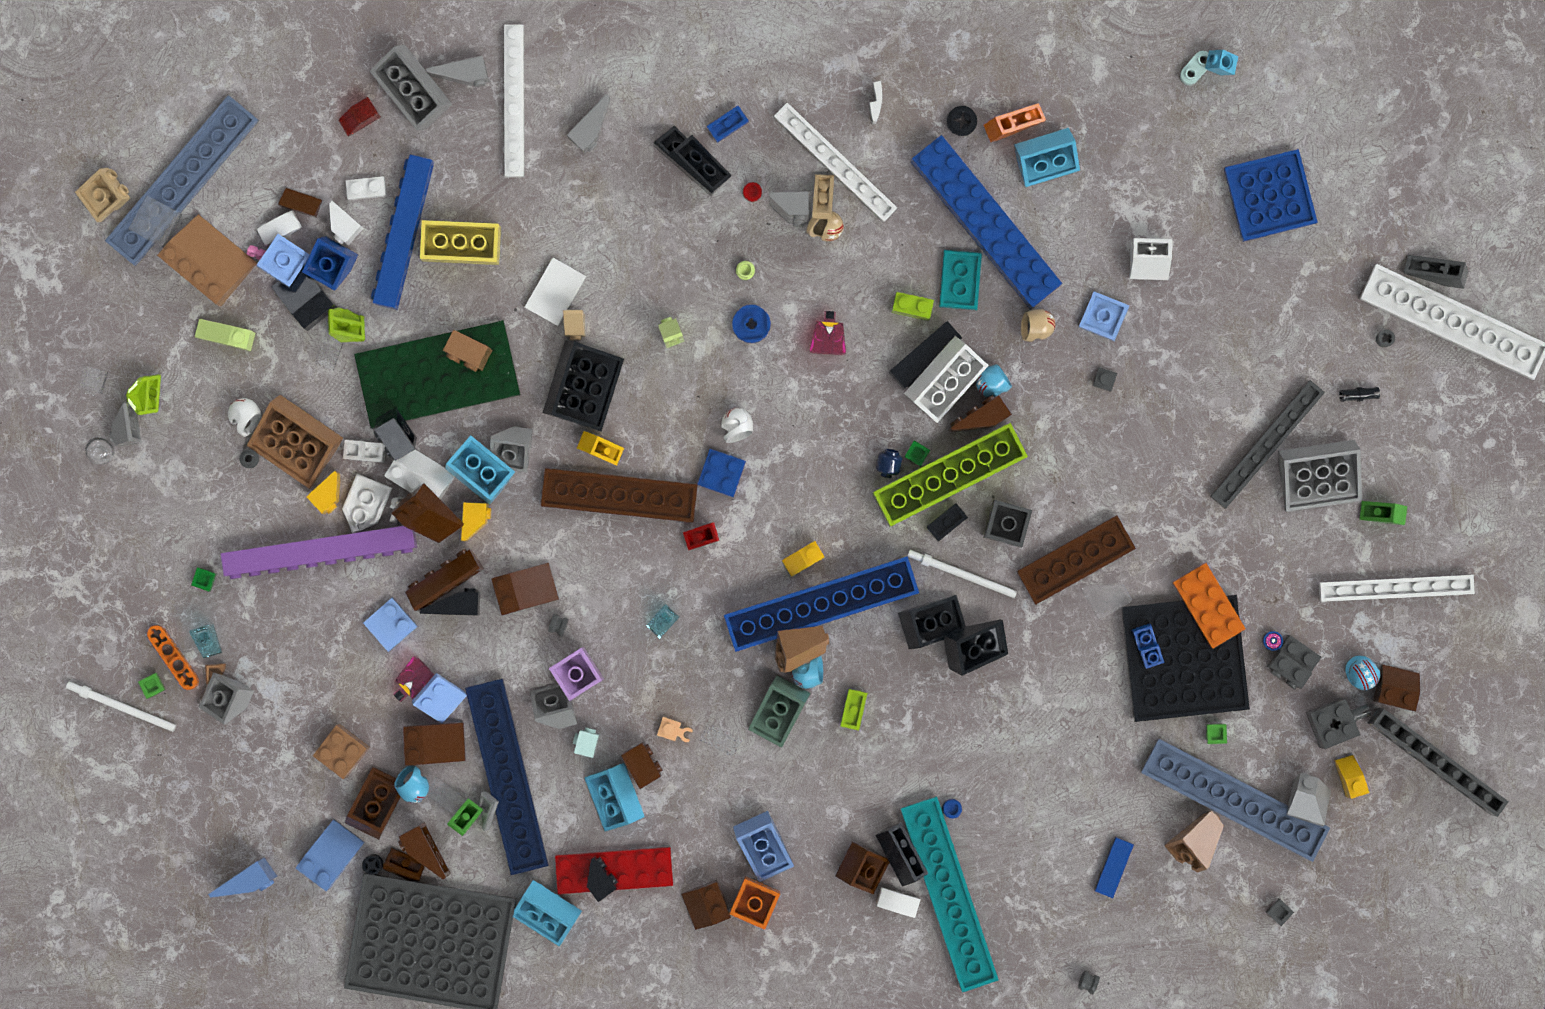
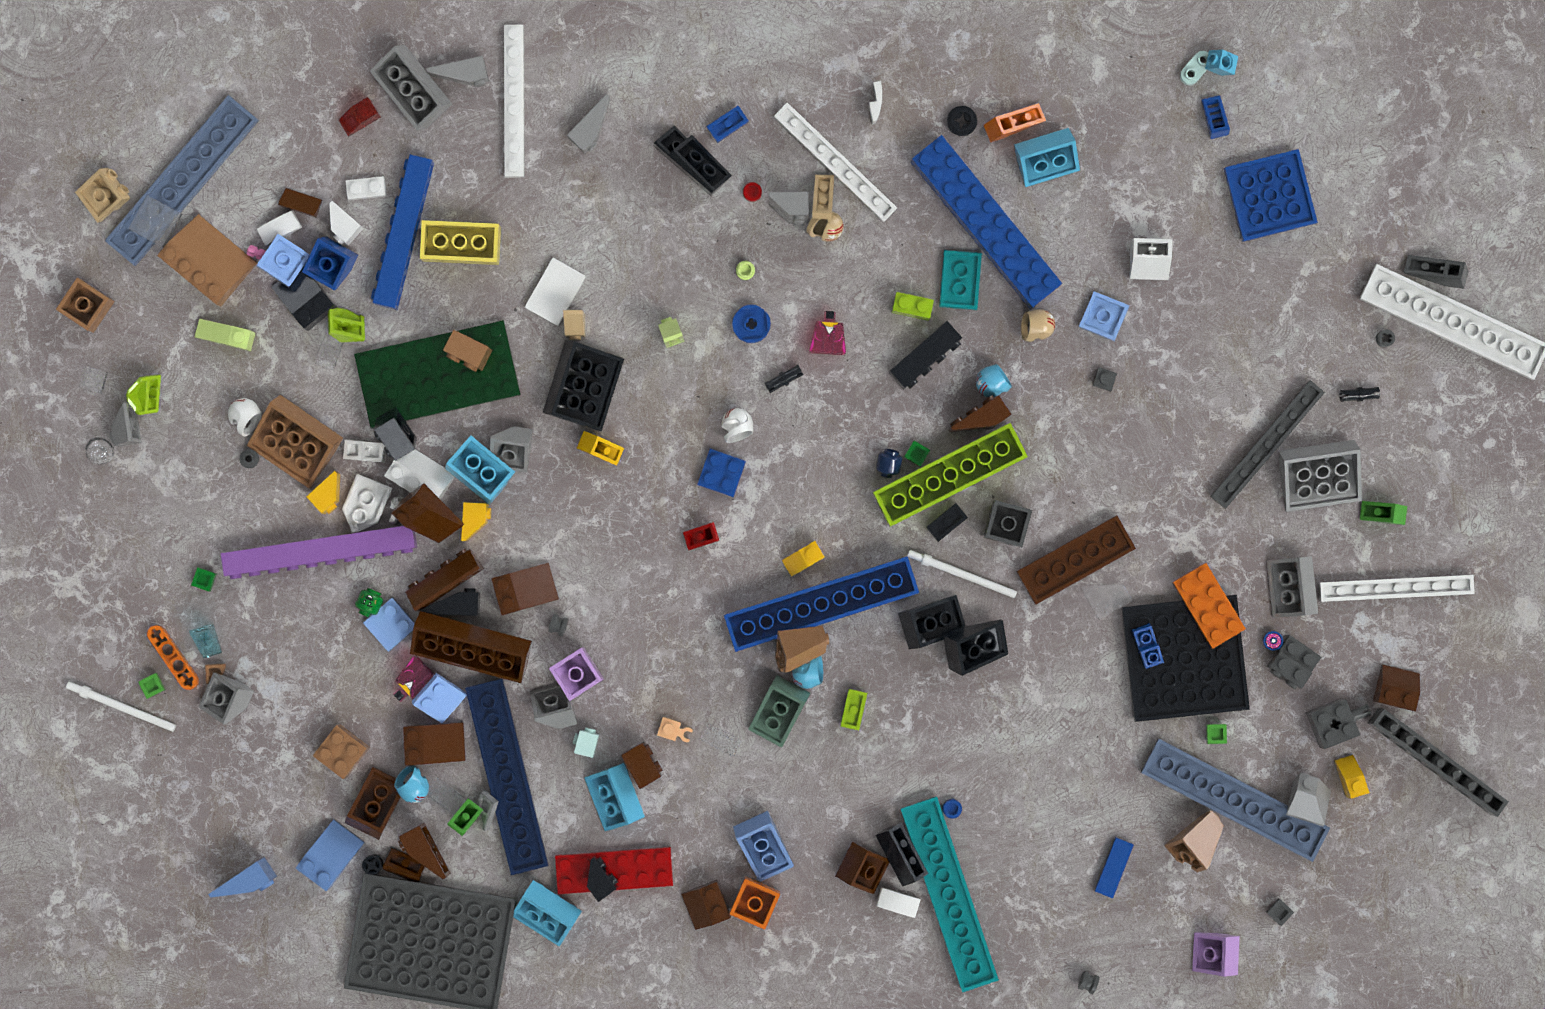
reddish brown plate [541,468,698,523] -> none
clear light blue slope [646,604,680,638] -> none
white brick [904,336,989,423] -> none
medium azure helmet [1345,656,1380,690] -> none
none -> medium nougat brick [56,278,115,333]
none -> green head [355,588,383,617]
none -> reddish brown brick [410,611,532,683]
none -> black pin [765,365,803,393]
none -> lavender slope [1192,932,1240,977]
none -> blue slope [1201,95,1230,139]
none -> light grey slope [1267,556,1318,618]

